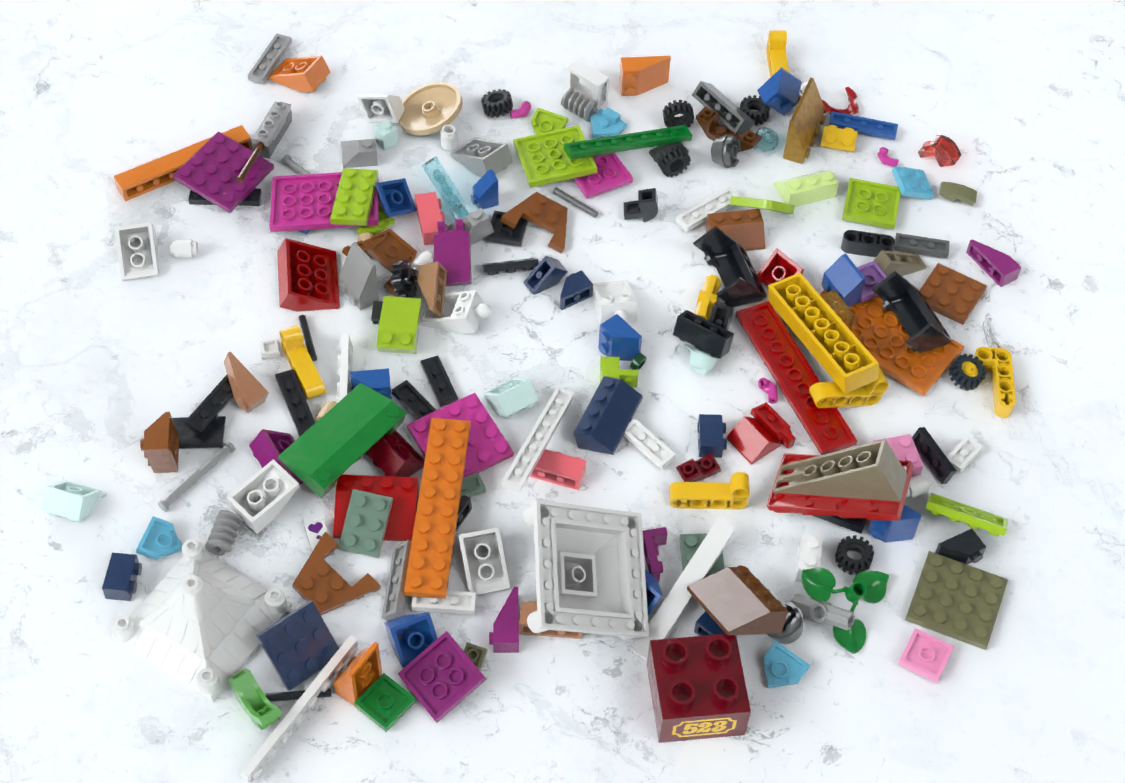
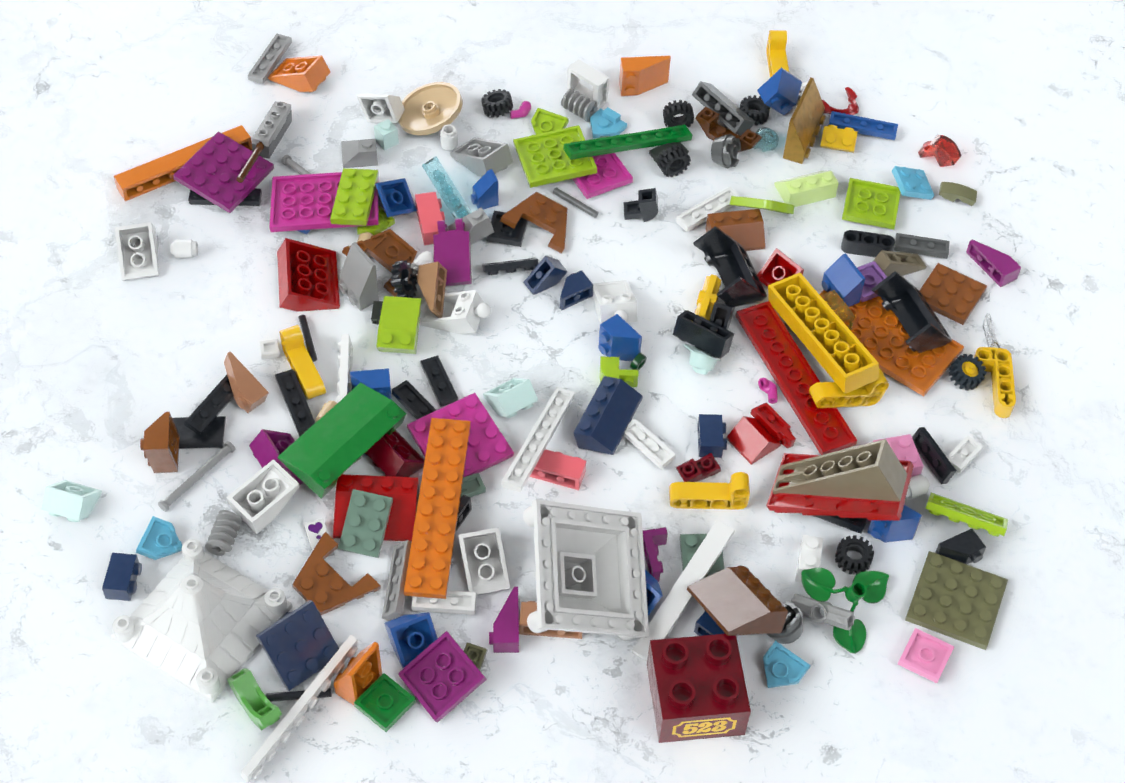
dark pink arm [877,147,899,167] -> none

